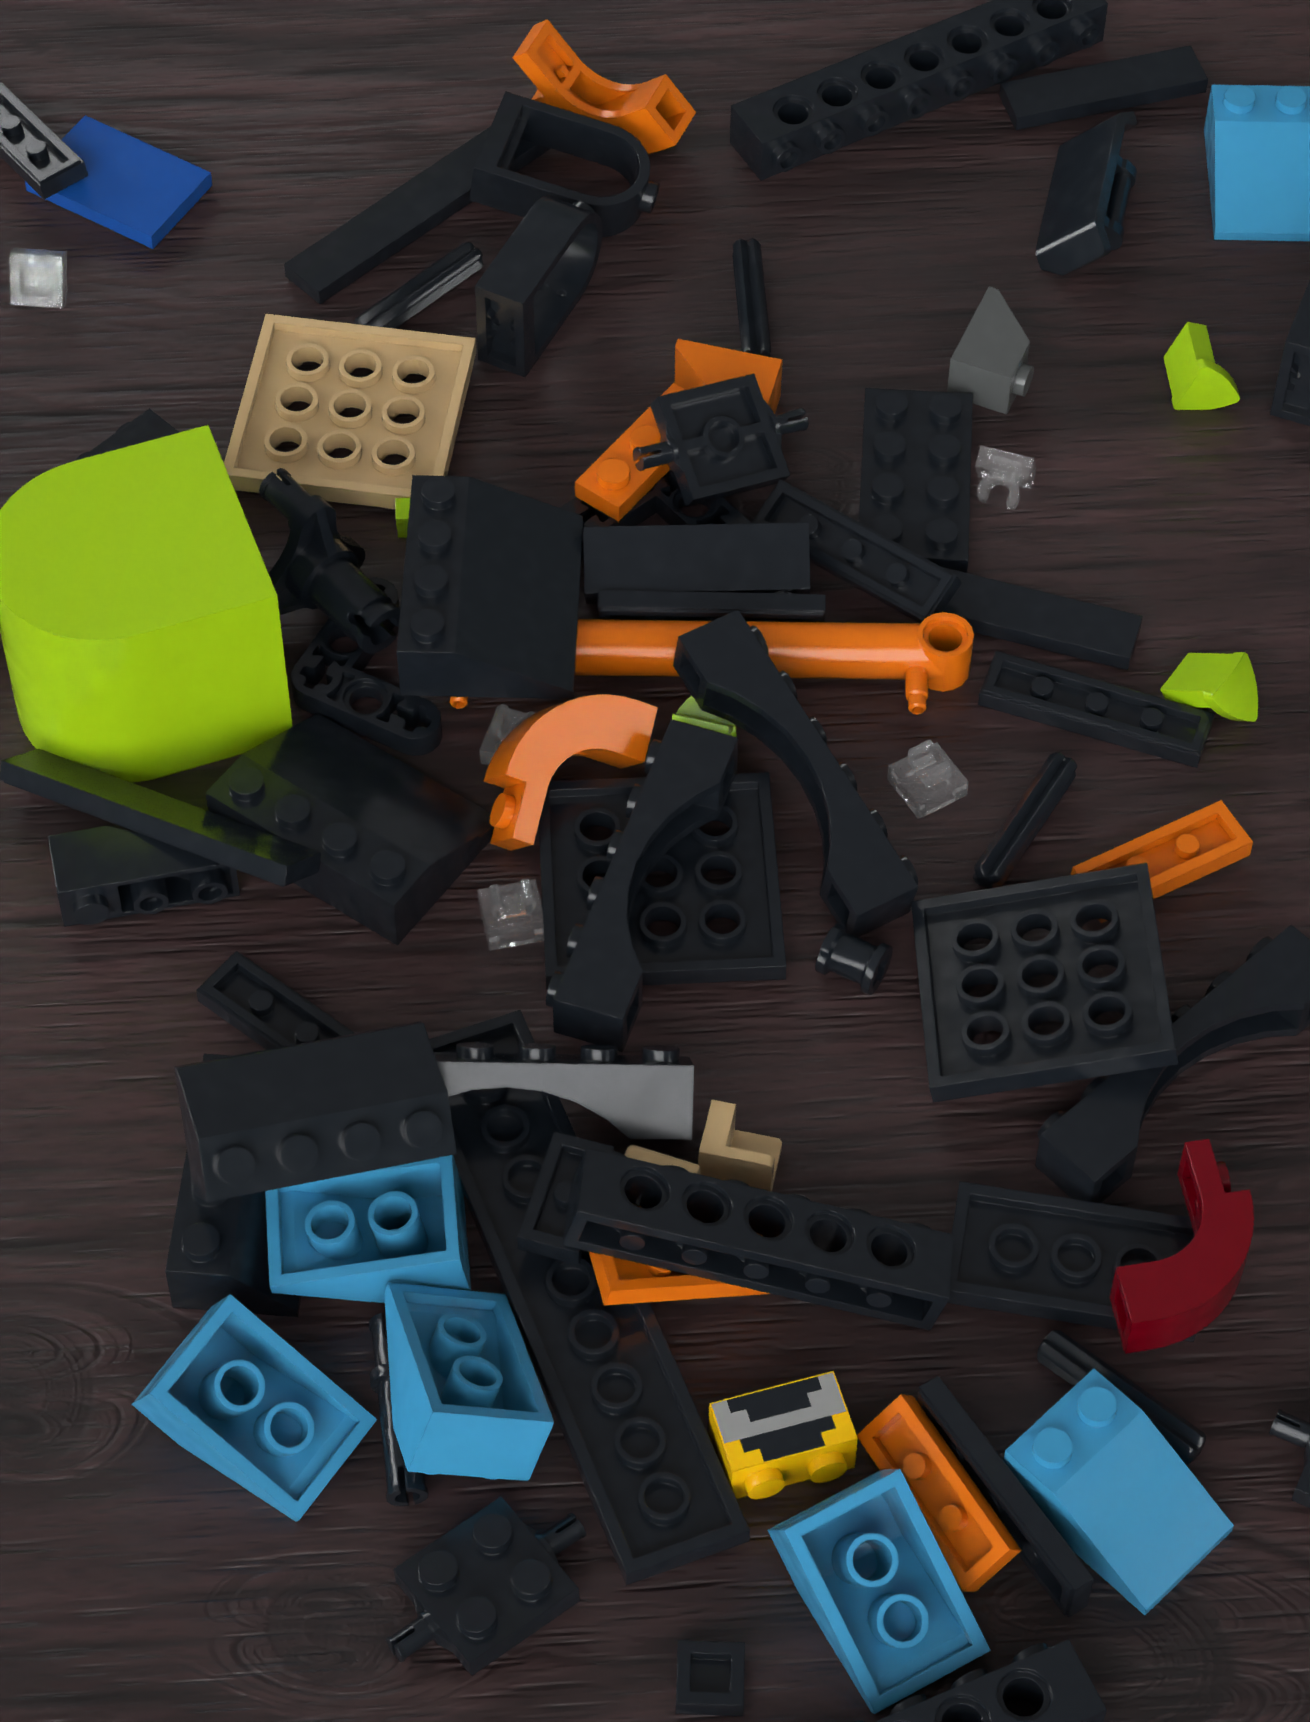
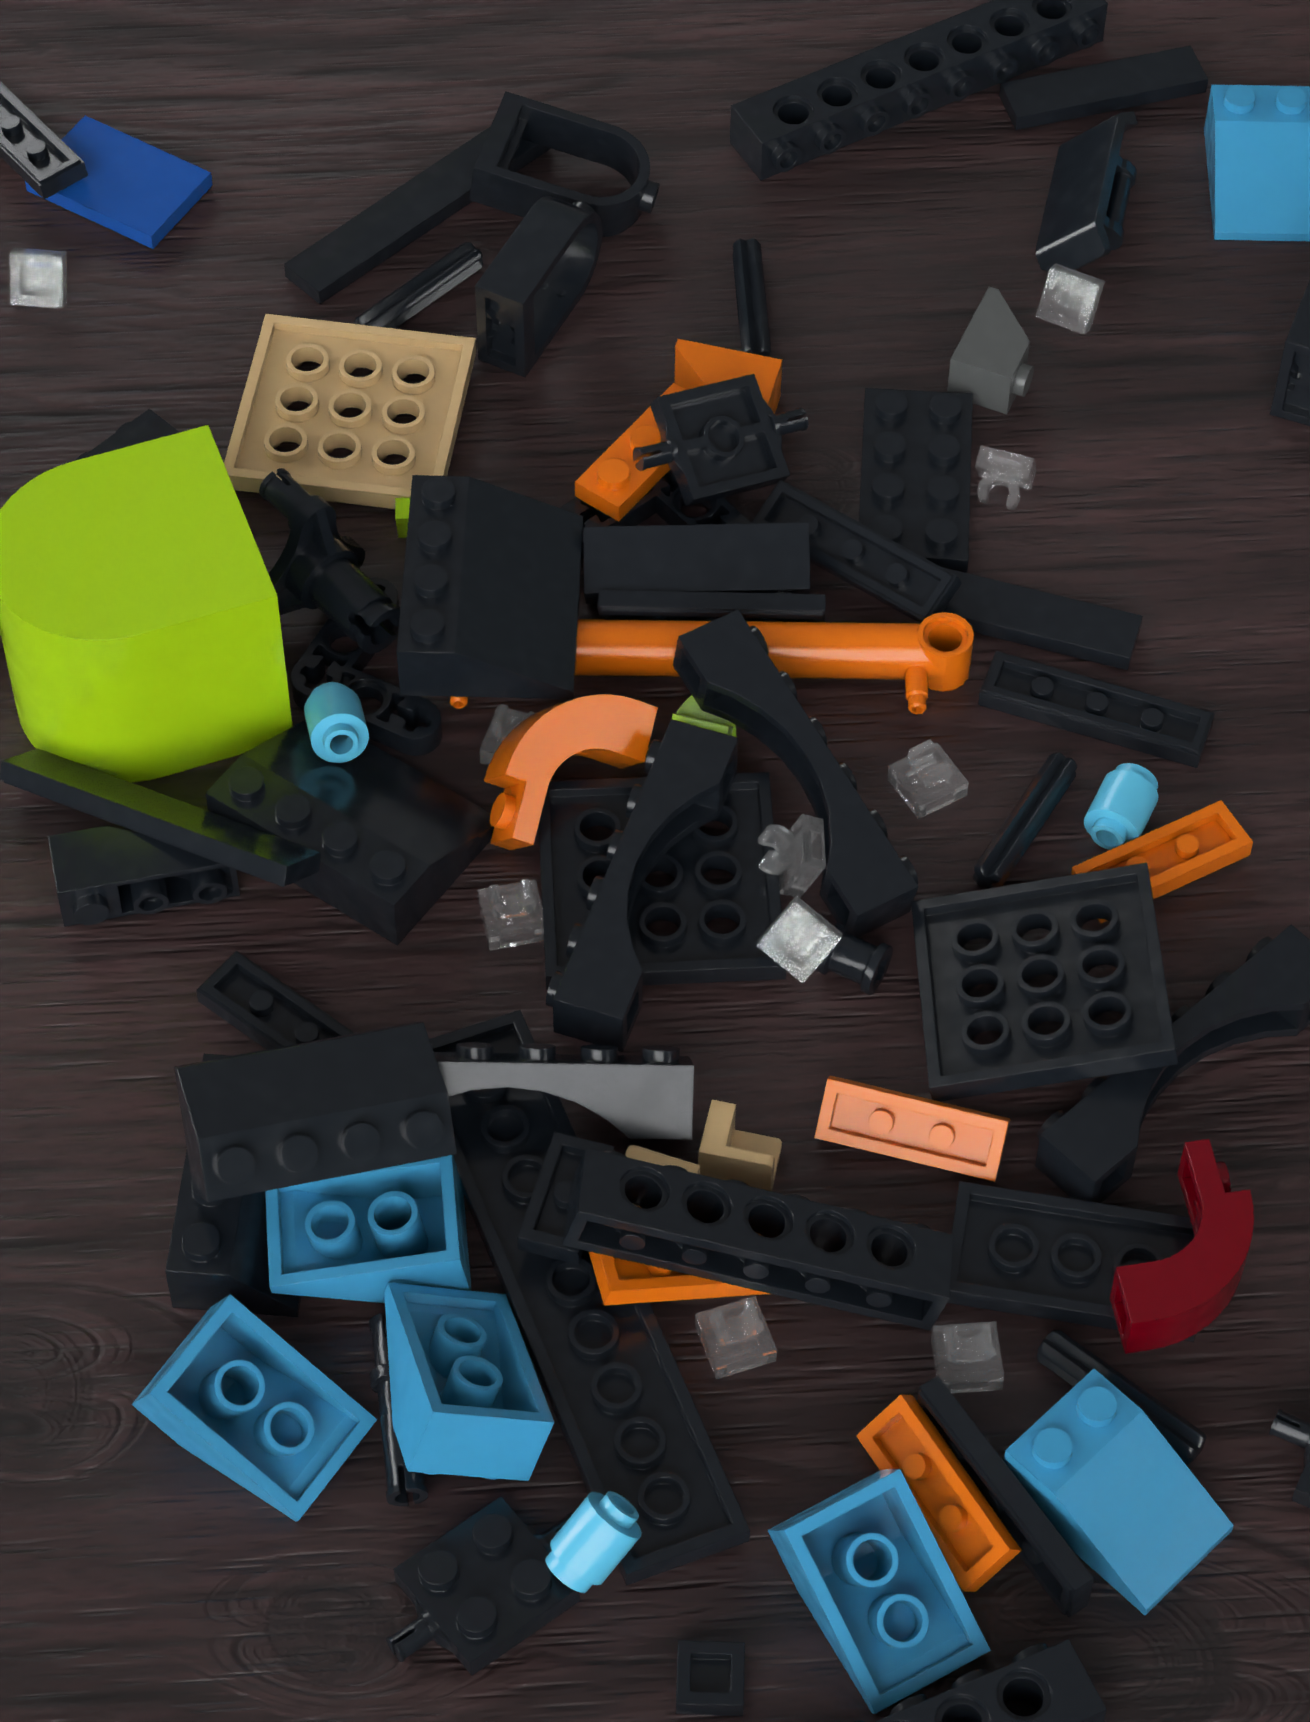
orange arch [512,19,696,154] -> none
brick [708,1371,858,1499] -> none
lime tile [1160,652,1258,722] -> none
lime tile [1163,322,1240,410] -> none
none -> medium azure brick [304,682,369,763]
none -> medium azure brick [545,1491,642,1593]
none -> clear tile [695,1296,777,1380]
none -> clear tile [756,896,843,984]
none -> clear tile [758,814,826,899]
none -> orange plate [814,1075,1010,1182]
none -> clear tile [931,1321,1004,1394]
none -> clear tile [1035,264,1105,335]
none -> medium azure brick [1084,763,1159,850]

